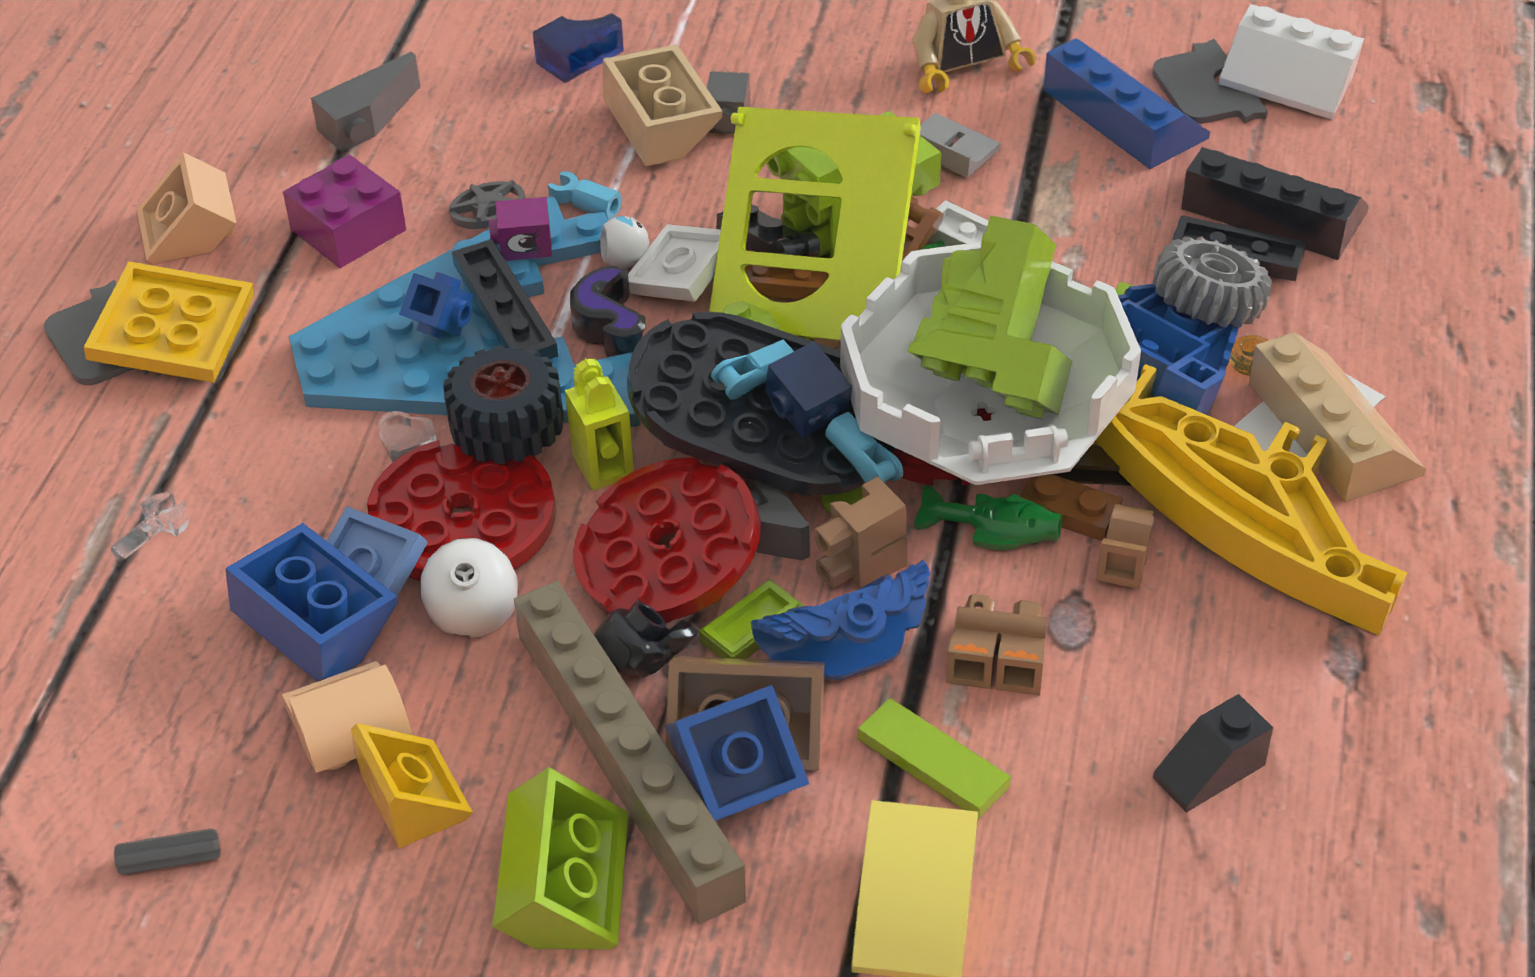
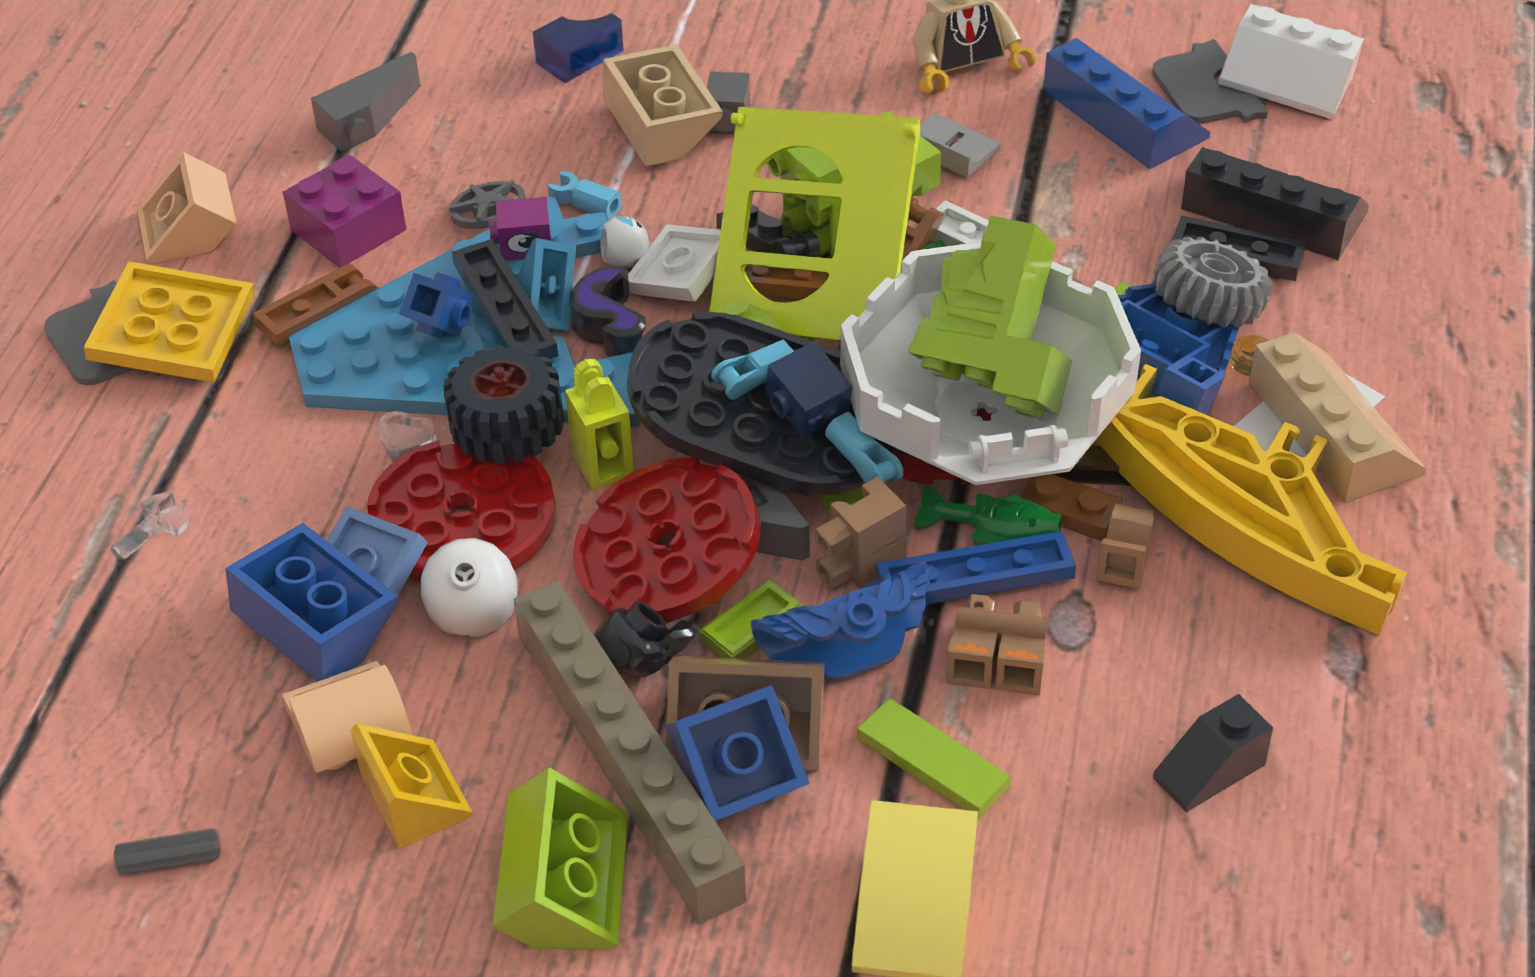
none -> dark orange plate [253,264,378,348]
none -> dark azure slope [517,238,576,331]
none -> blue plate [876,531,1076,604]

